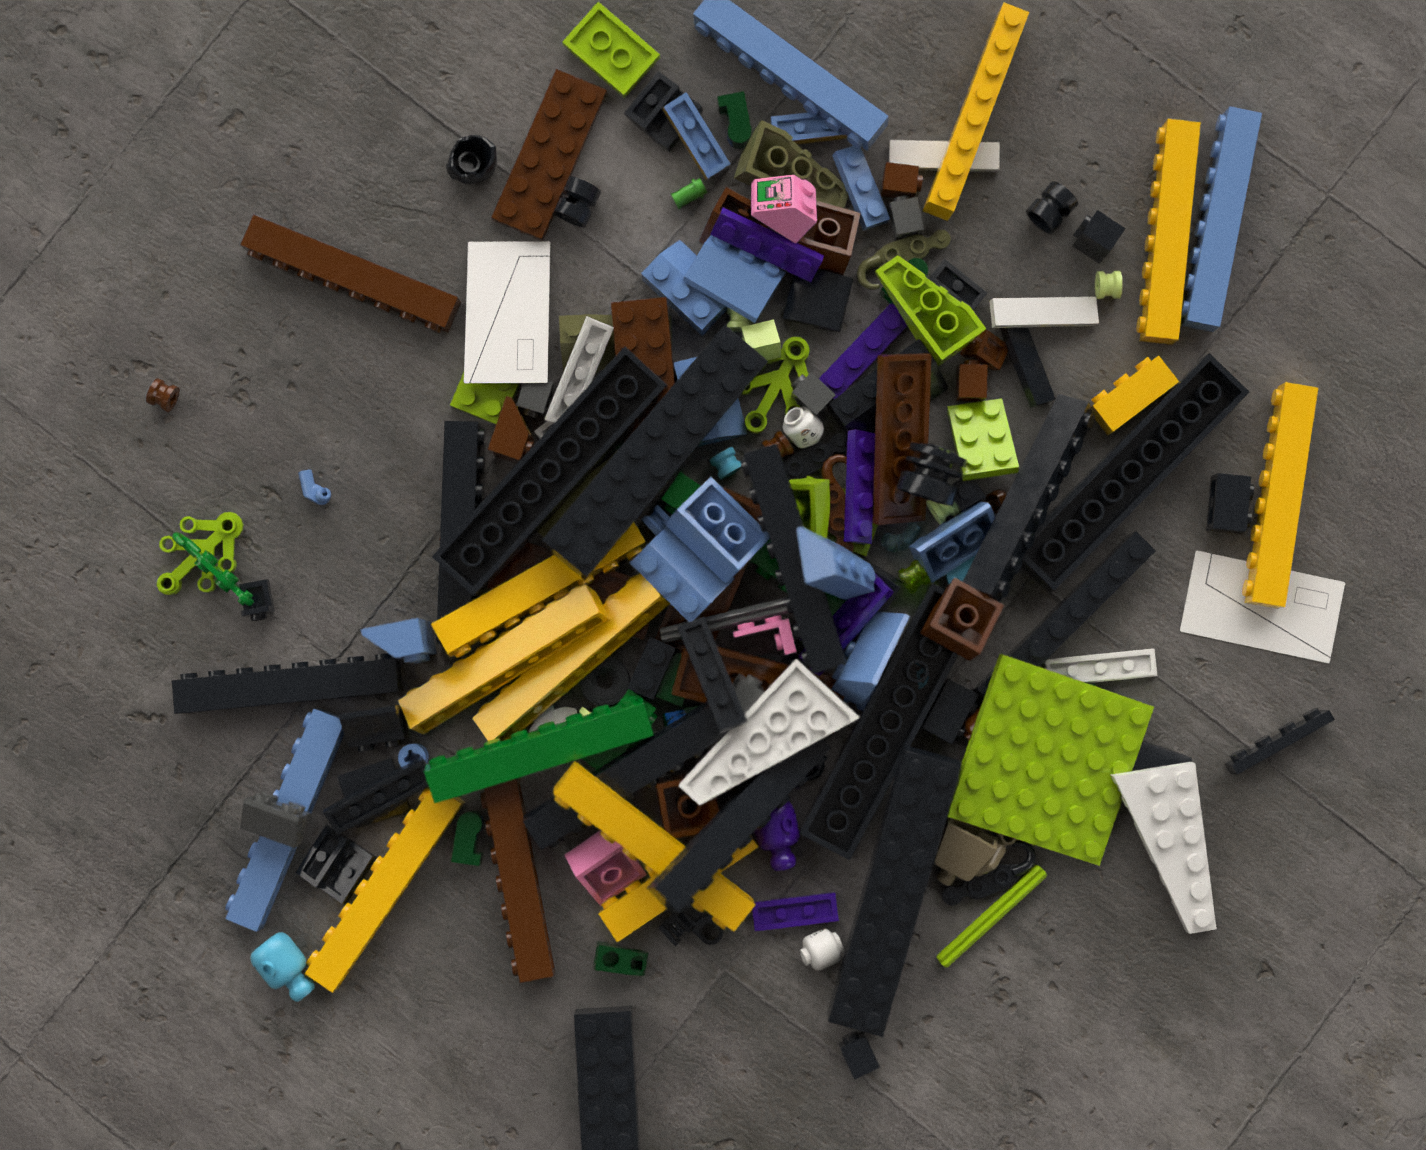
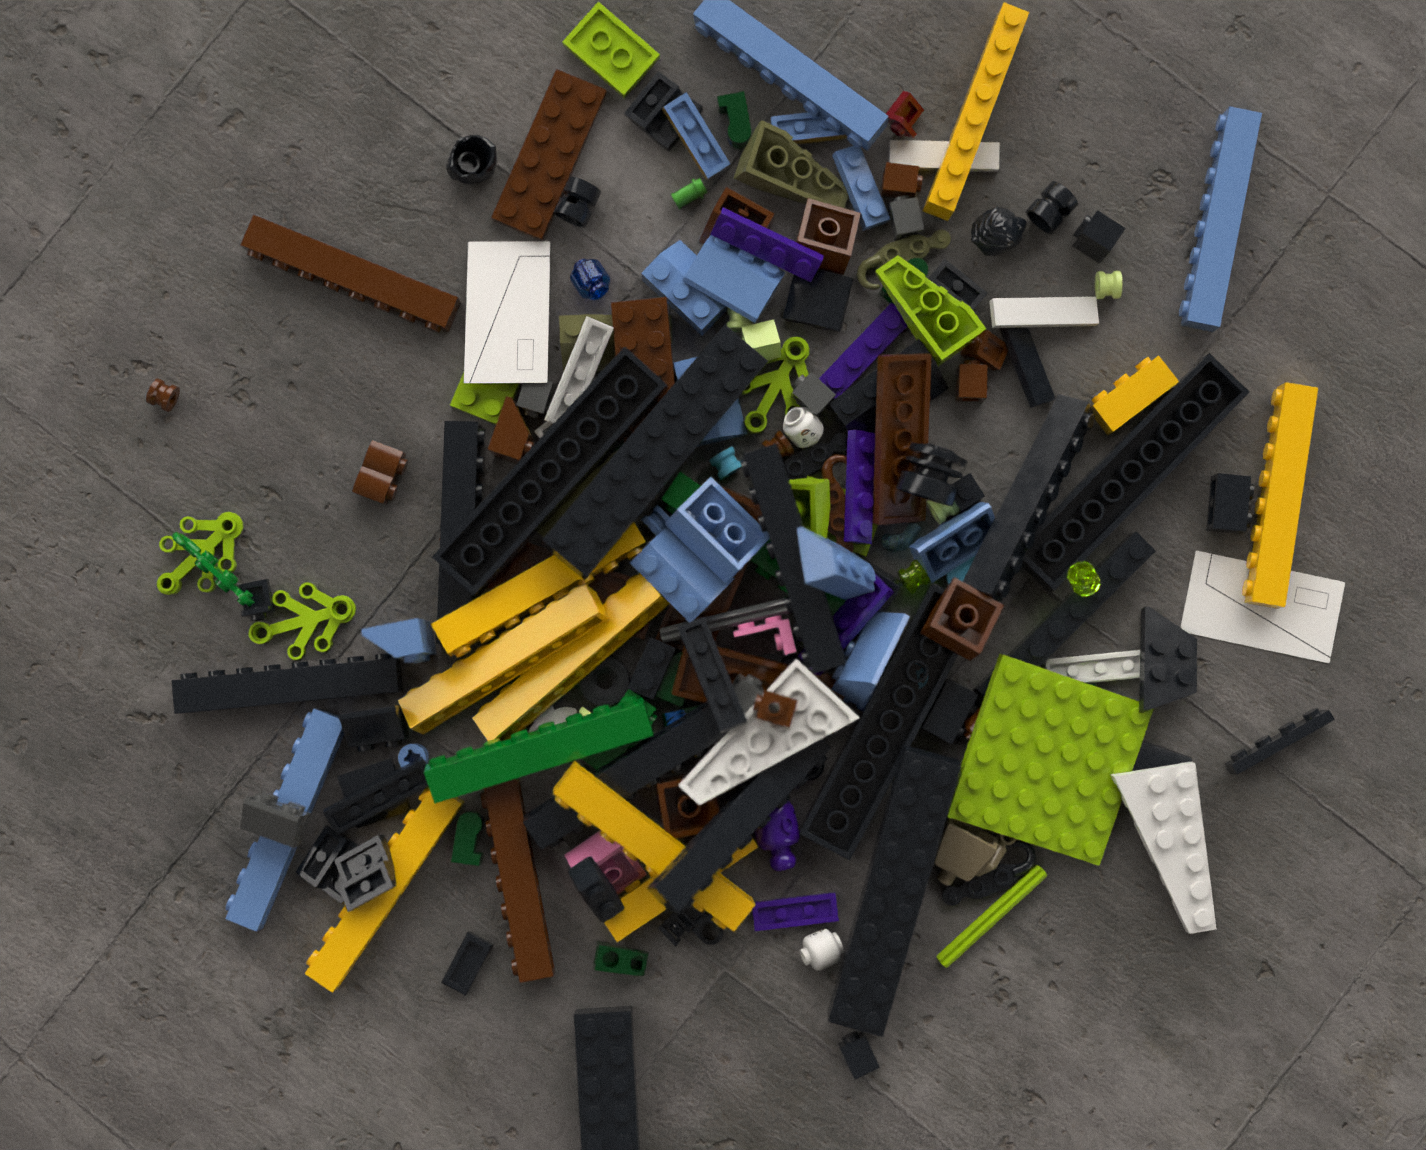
medium azure piece [250,932,315,1002] -> none
medium blue arm [298,470,331,505] -> none
bright pink slope [751,175,817,244] -> none
lime plate [947,398,1019,481] -> none
reddish brown hinge [986,489,1007,513] -> none
yellow brick [1136,119,1201,345] -> none
none -> lime plant [248,582,356,660]
none -> black slope [334,835,396,912]
none -> reddish brown brick [352,440,408,505]
none -> black tile [441,931,493,996]
none -> black brick [568,857,625,923]
none -> clear blue head [570,259,611,300]
none -> reddish brown brick [752,690,798,728]
none -> dark red bracket [886,91,924,139]
none -> black hair [971,206,1027,256]
none -> clear neon green wheel [1067,561,1100,597]
none -> black wing [1139,606,1197,713]

